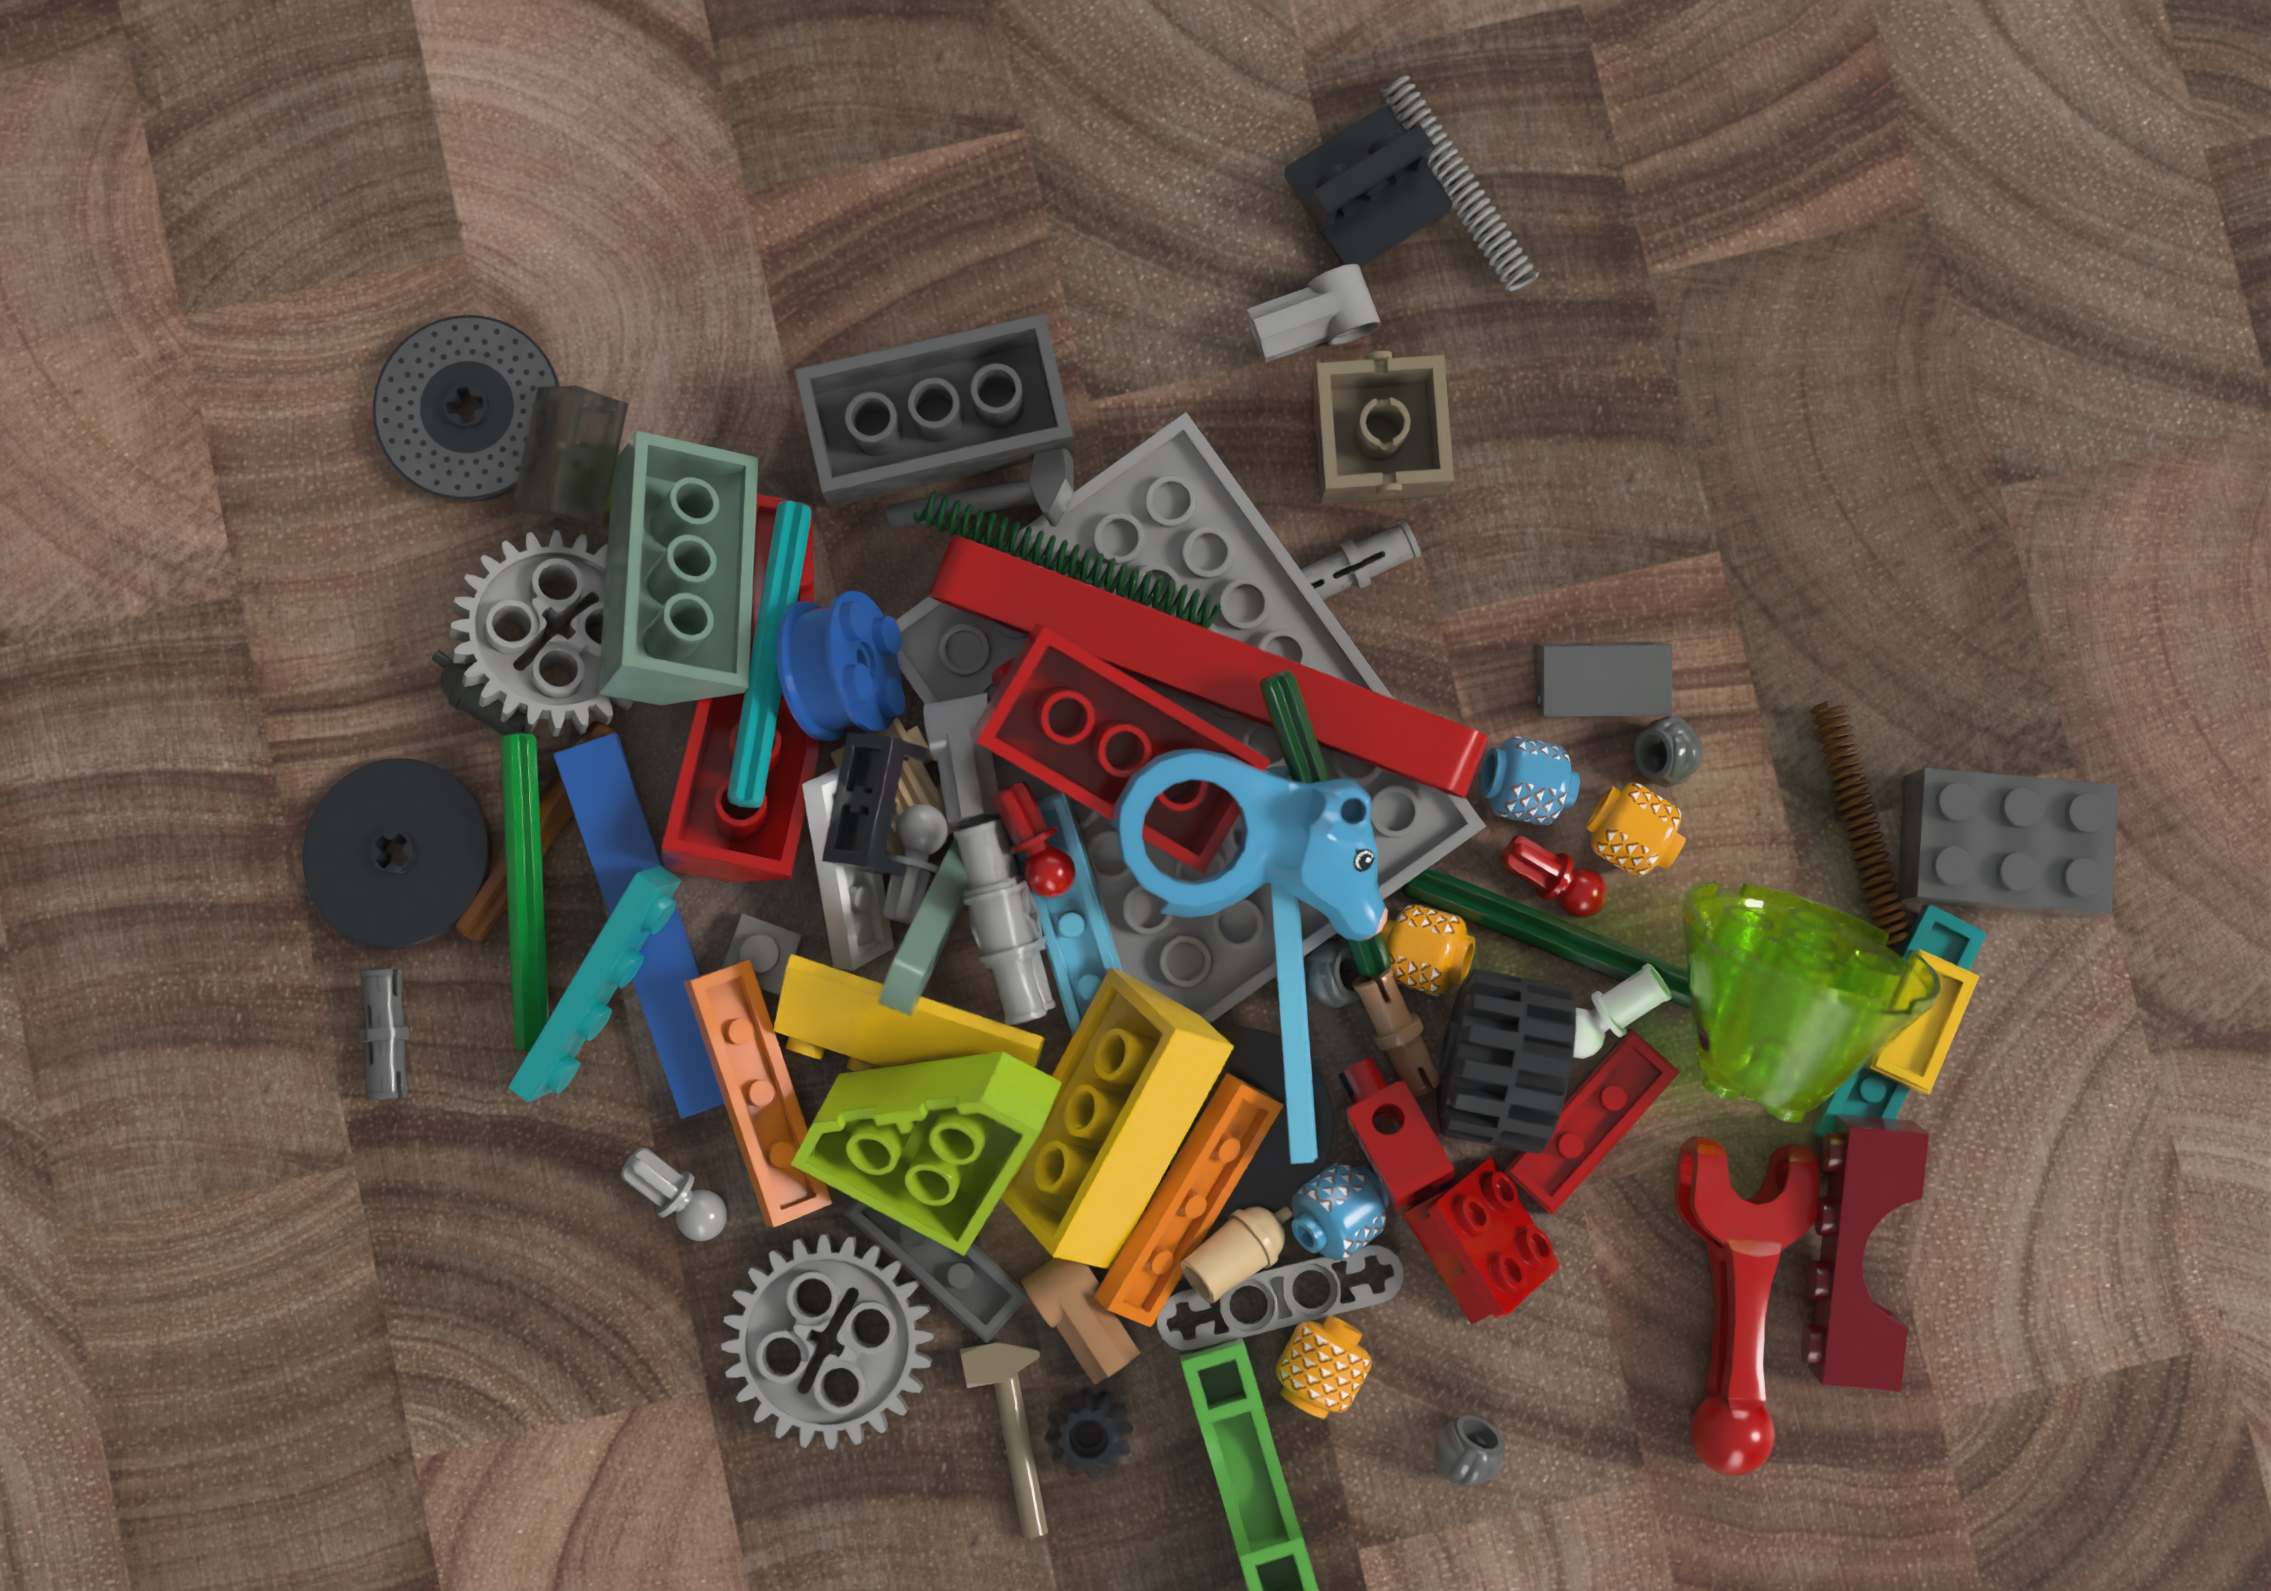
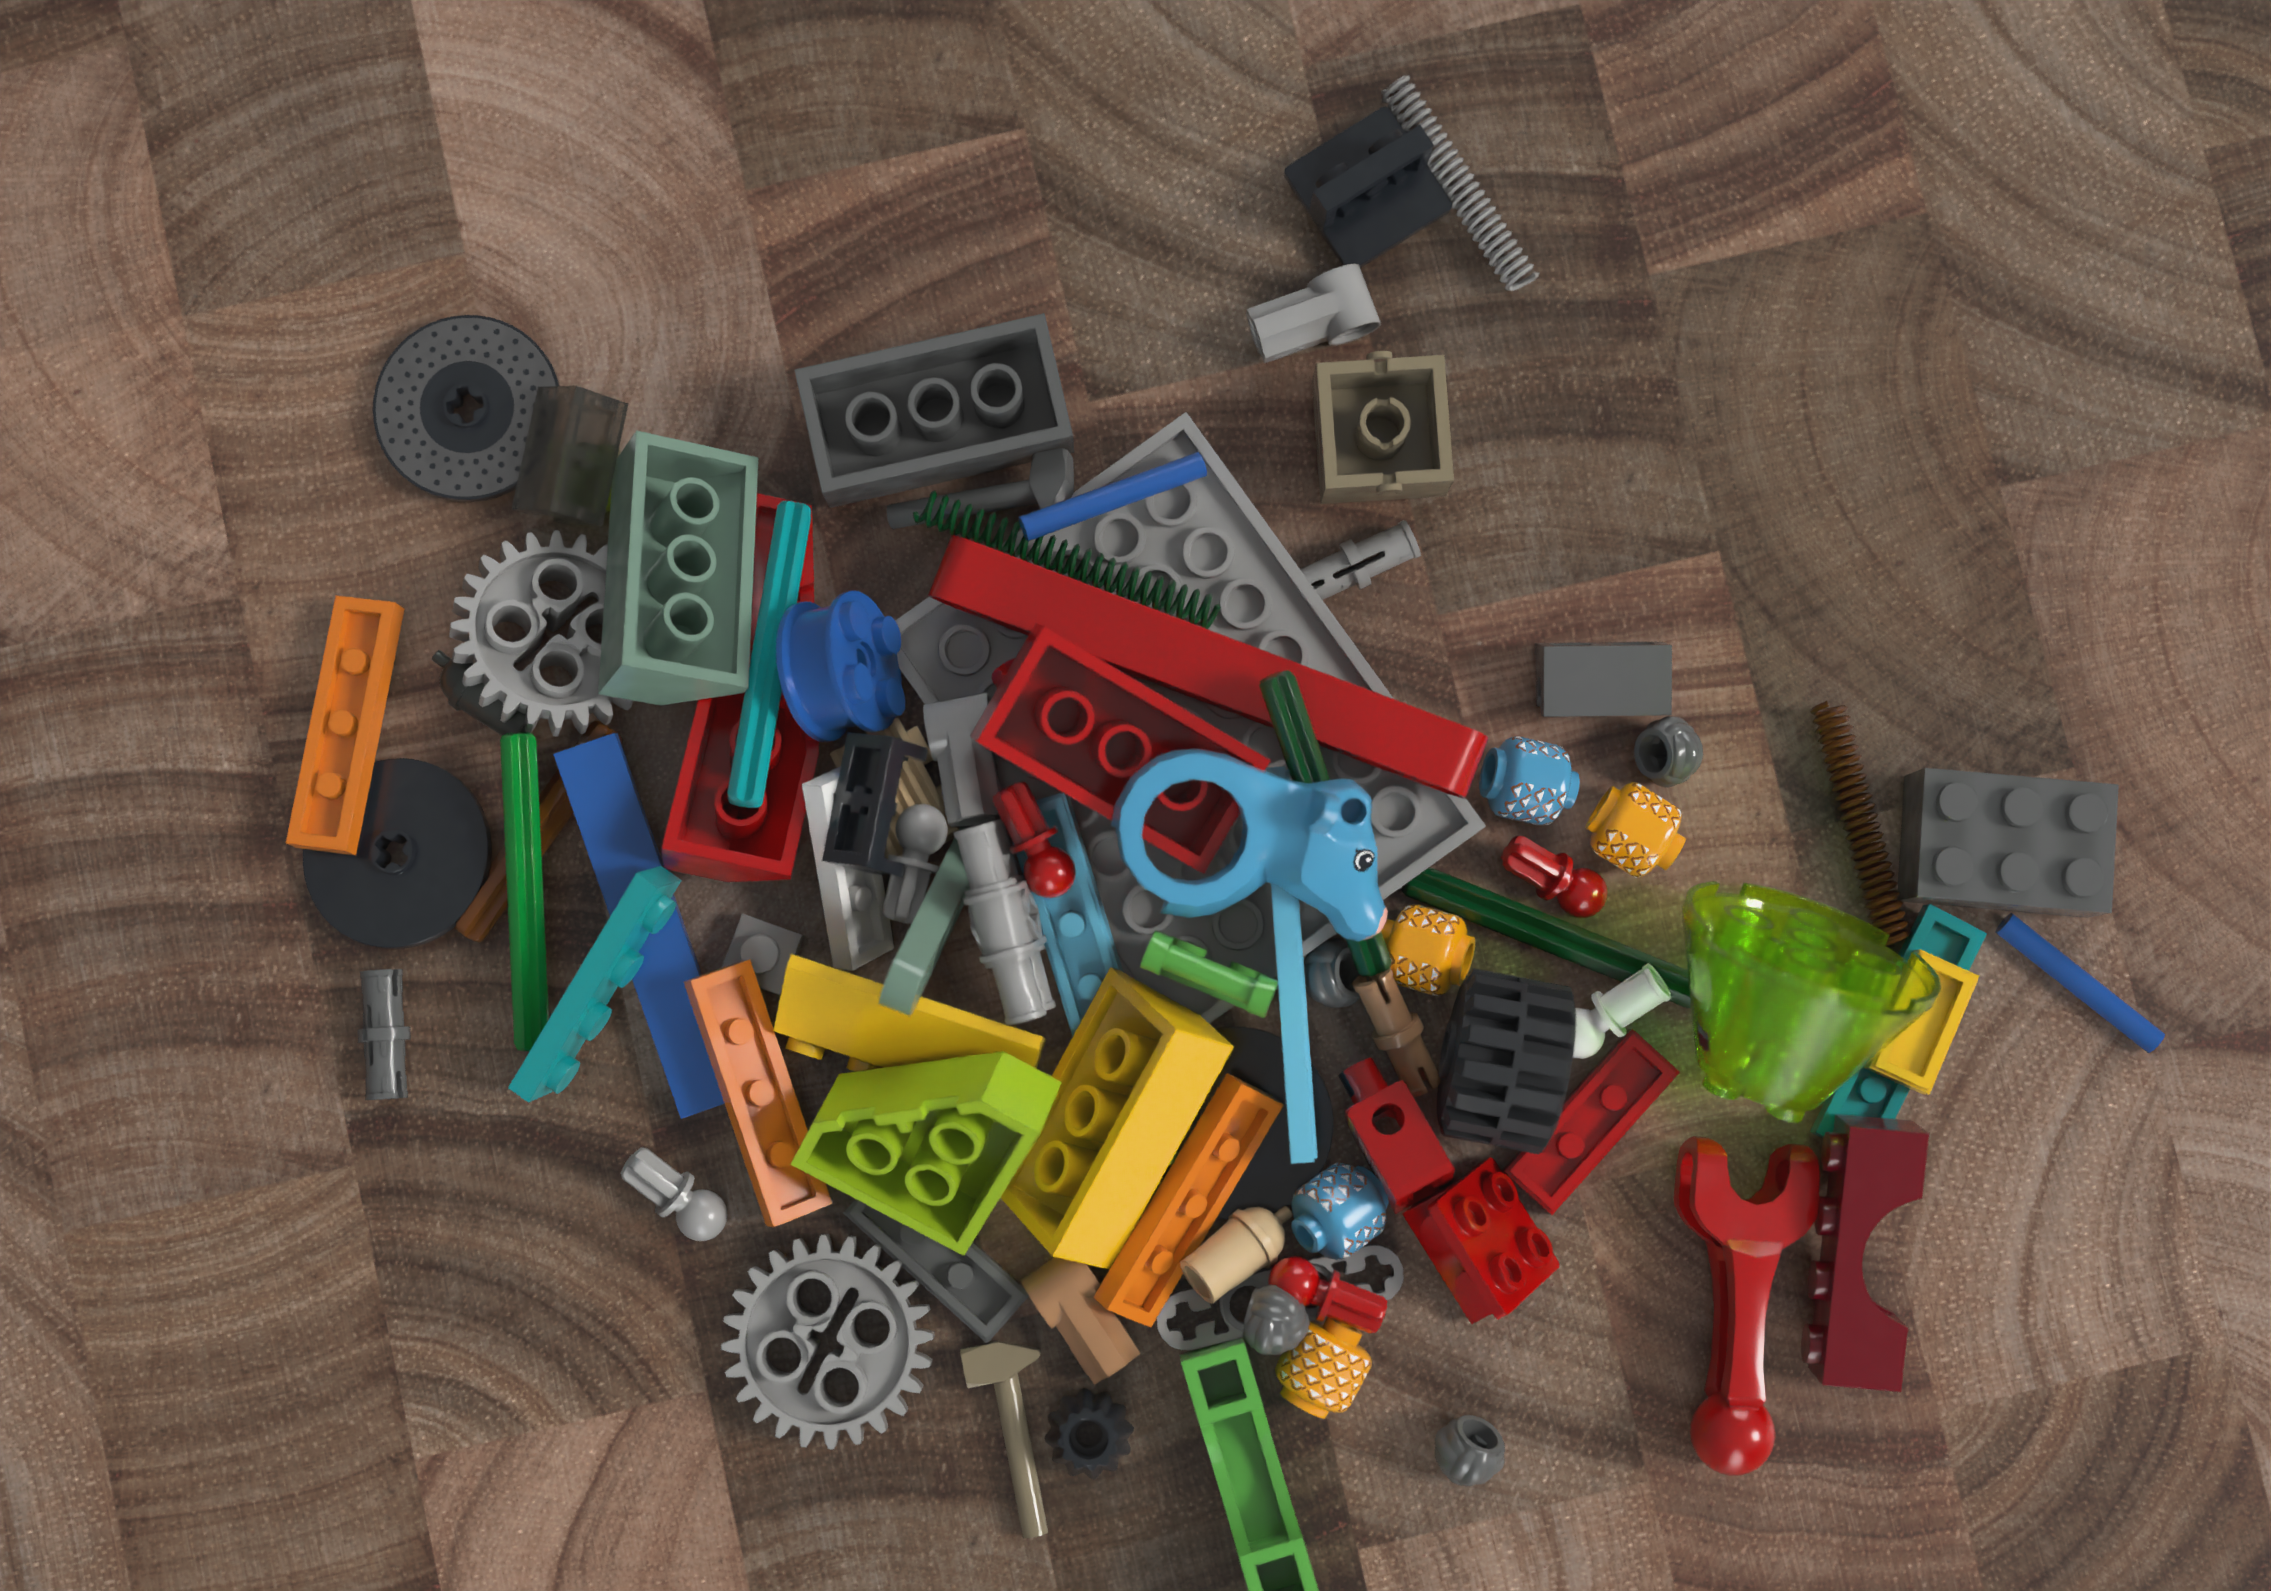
none -> orange plate [286,595,405,856]
none -> blue bar [1019,452,1207,541]
none -> bright green plate [1140,930,1279,1018]
none -> dark grey piece [1243,1285,1310,1355]
none -> red axle [1268,1257,1387,1333]
none -> blue bar [1995,913,2165,1053]

